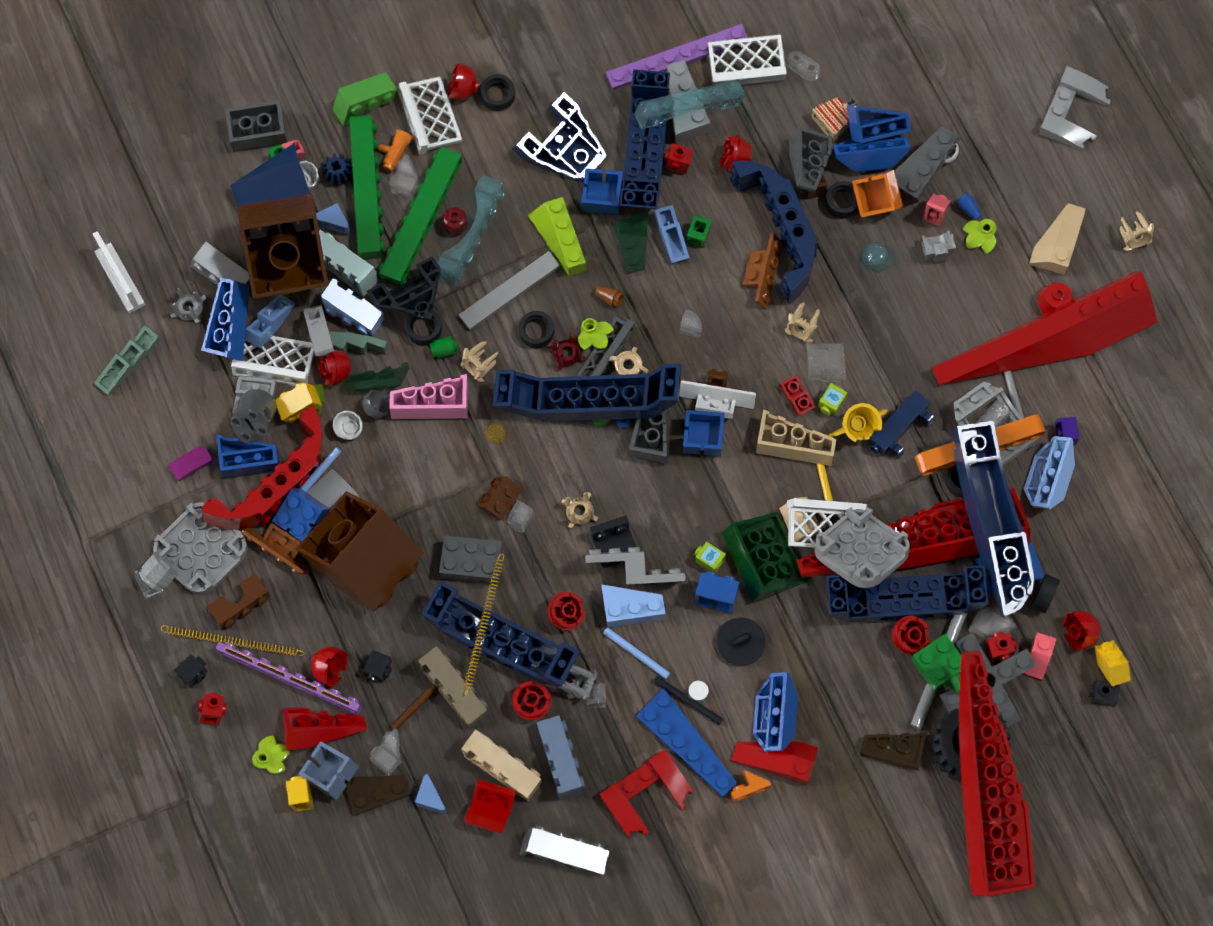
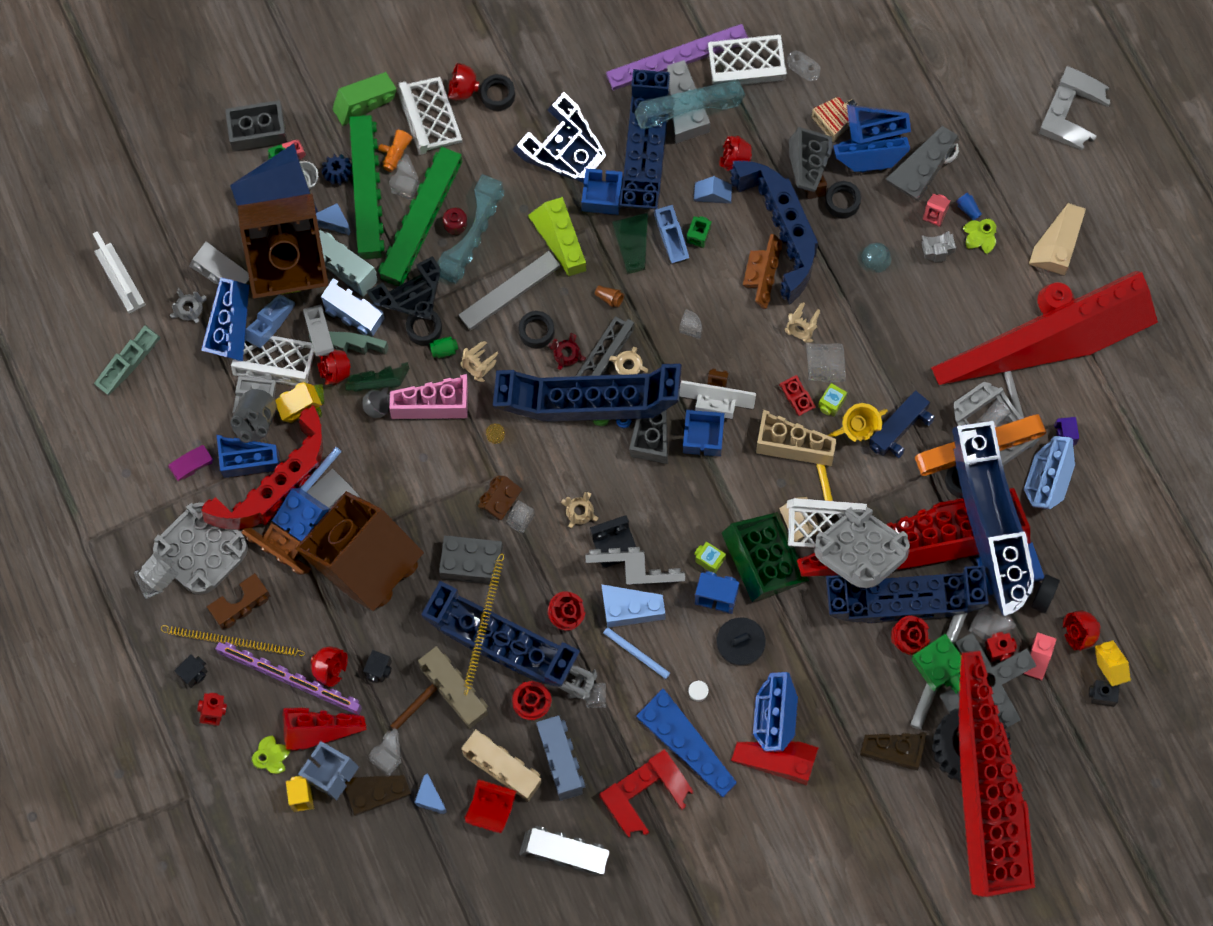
white hair [332,410,363,440] -> none
lime plate [578,318,614,350] -> none
black bar [653,676,723,725] -> none
red brick [663,144,693,174] -> none
orange slope [731,770,771,803] -> none
orange piece [852,170,903,217] -> none
tan piece [1120,212,1154,251] -> none
none -> medium blue slope [694,176,732,203]

